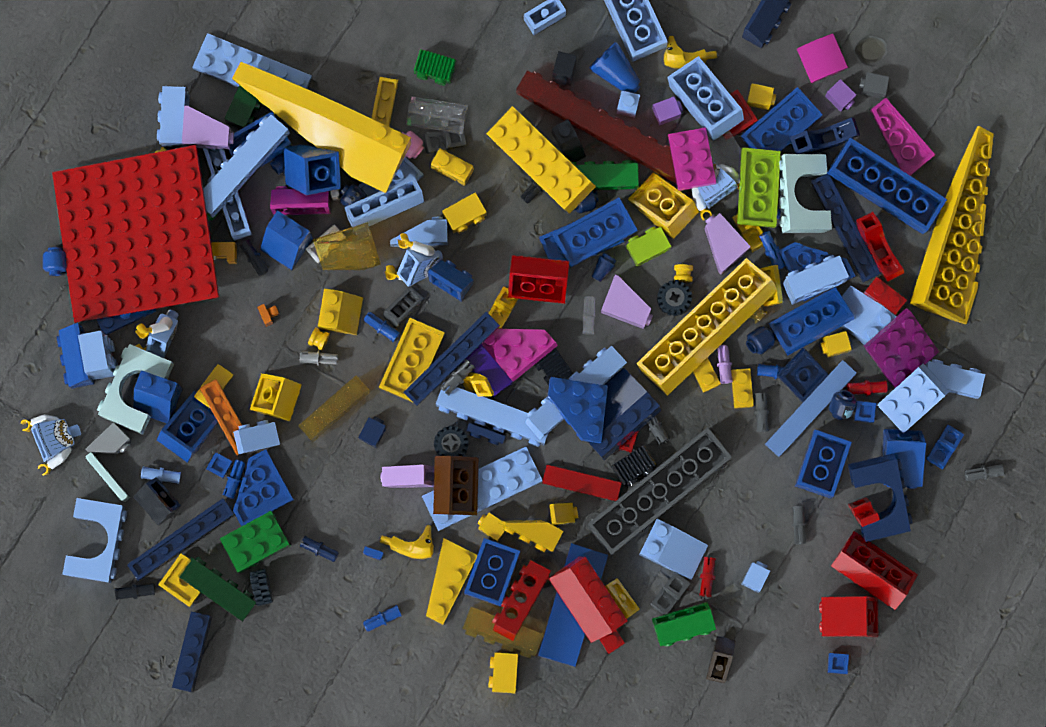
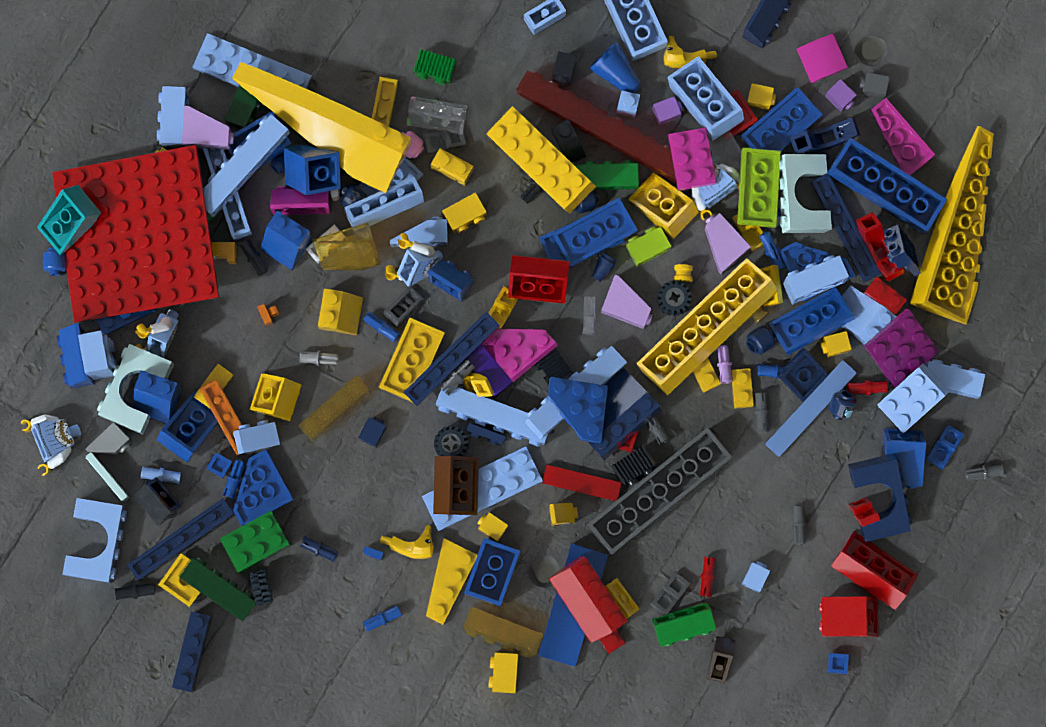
yellow wheel [308,327,330,351] -> none
lavender slope [380,465,434,488] -> none
red brick [492,560,551,641] -> none
yellow slope [499,520,563,552] -> none
light blue slope [639,519,708,580] -> none
blue brick [795,430,852,499] -> none
blue plate [854,401,876,423] -> none
none -> teal slope [37,185,101,255]
none -> dark blue plate [884,224,921,276]

